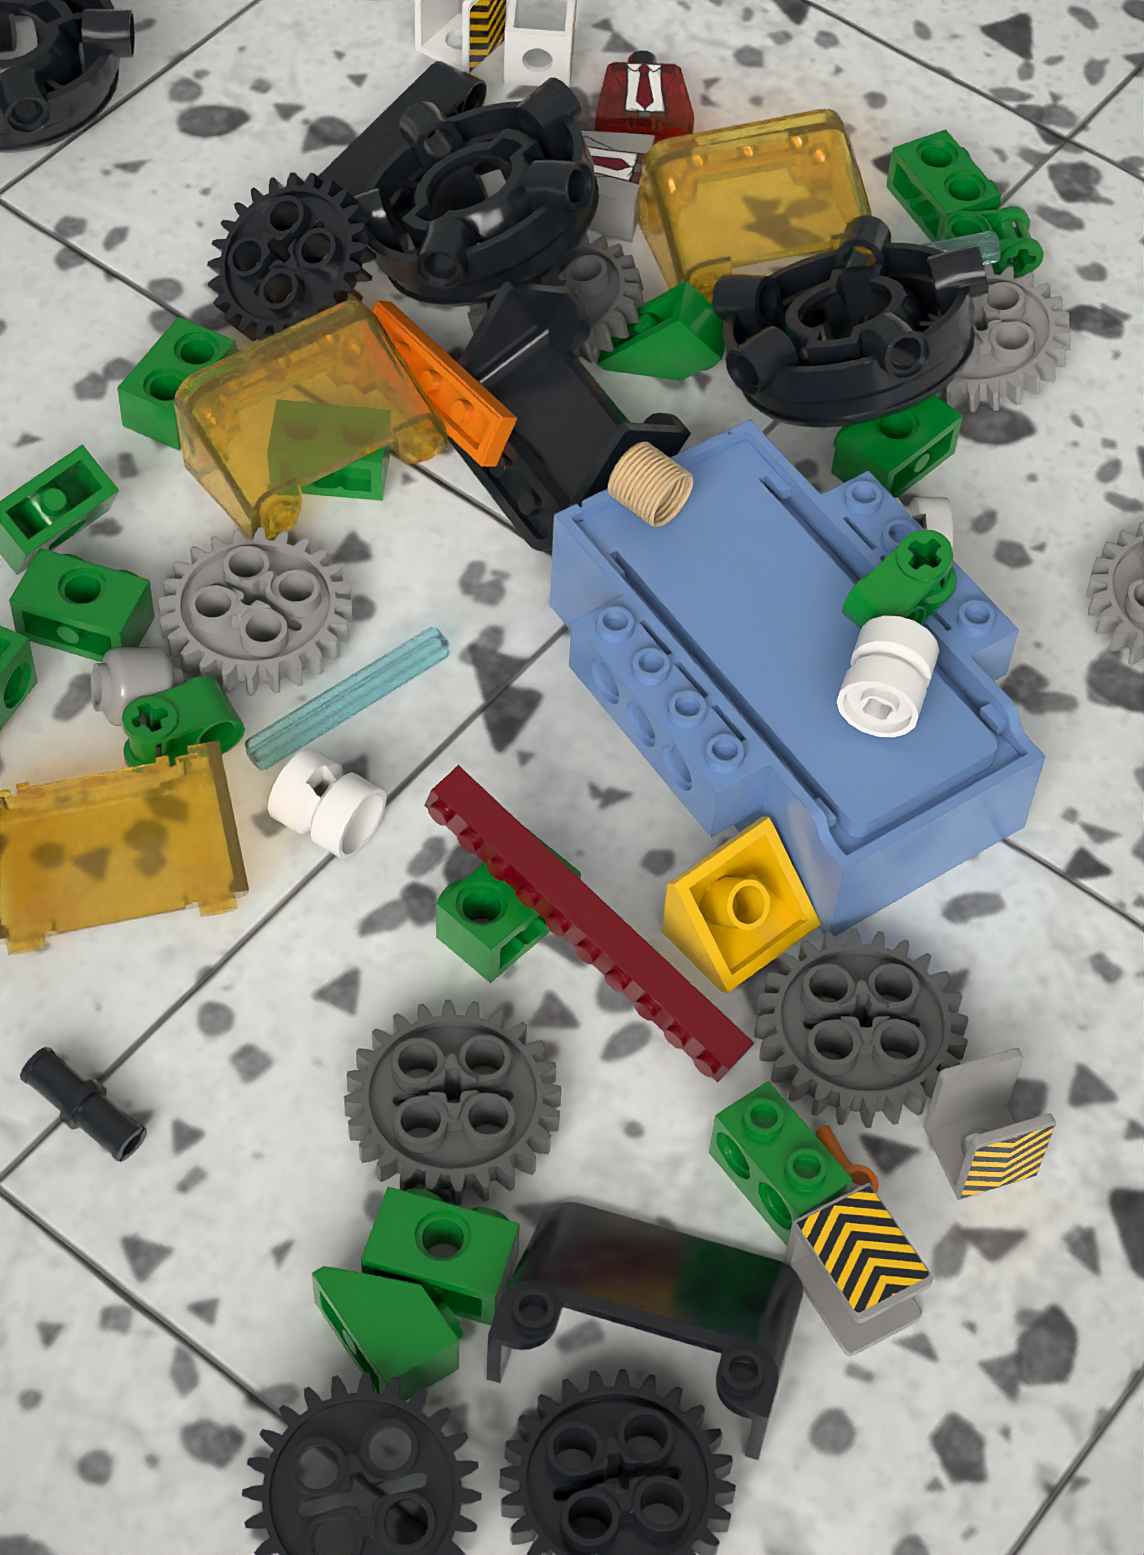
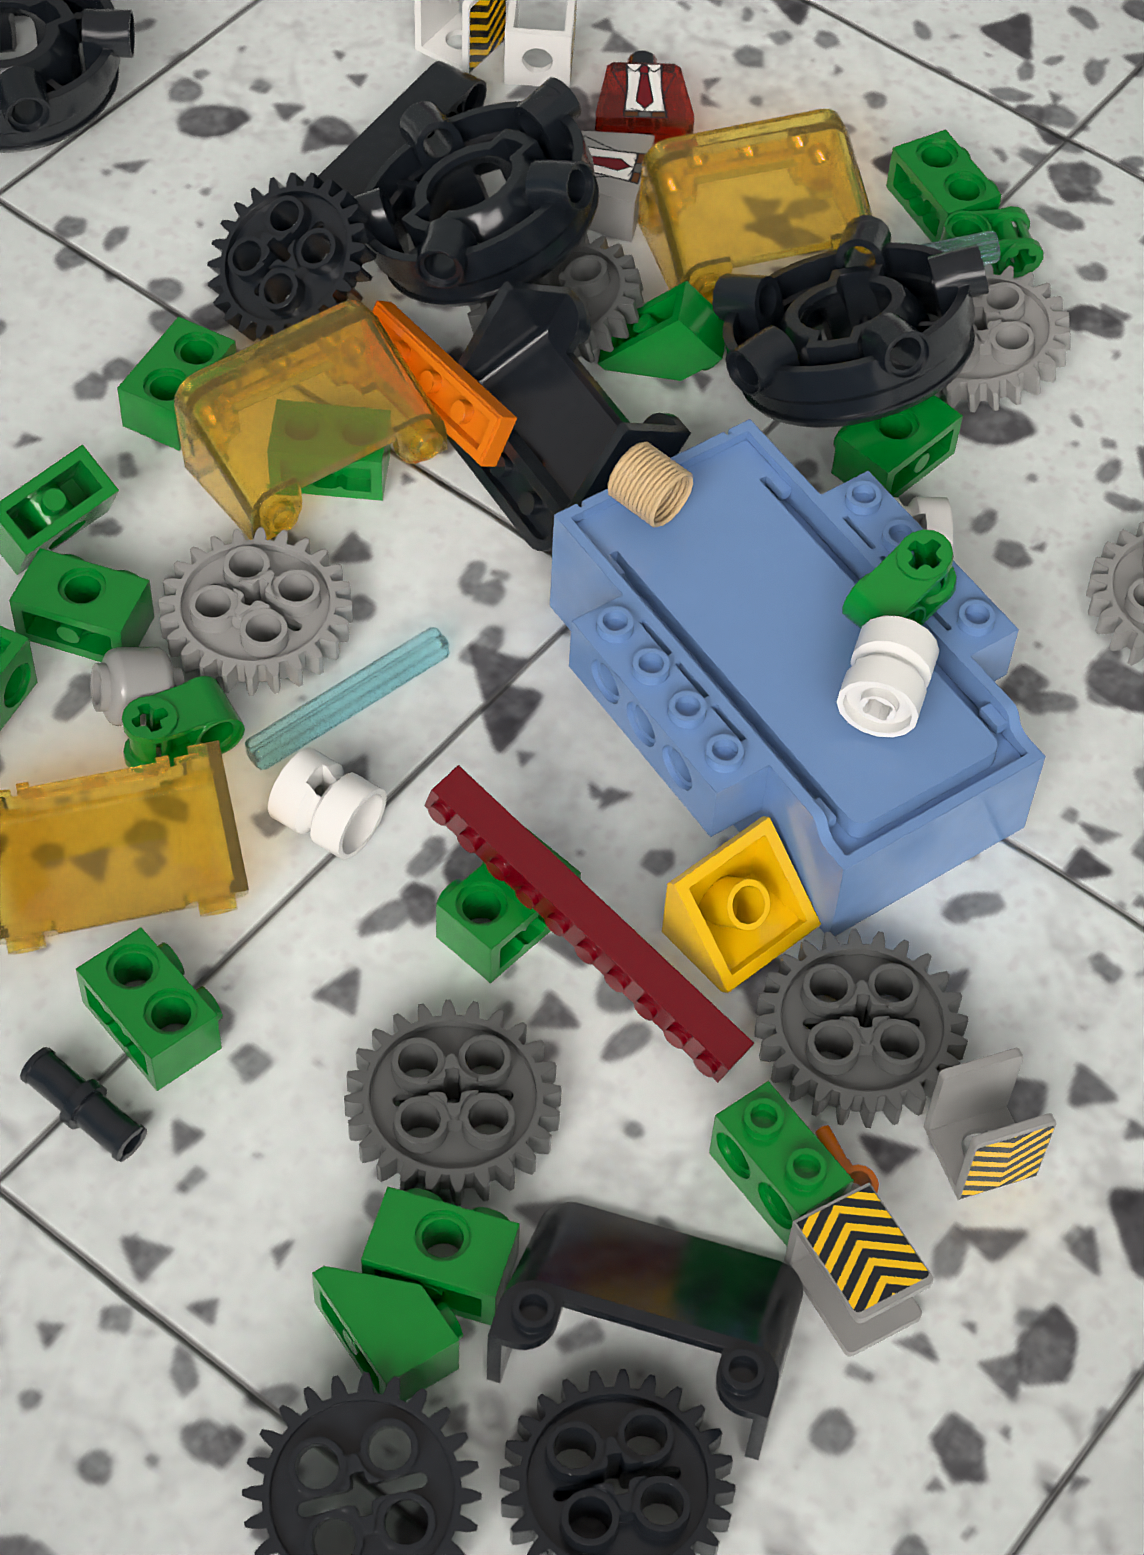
none -> green brick [76,927,223,1091]

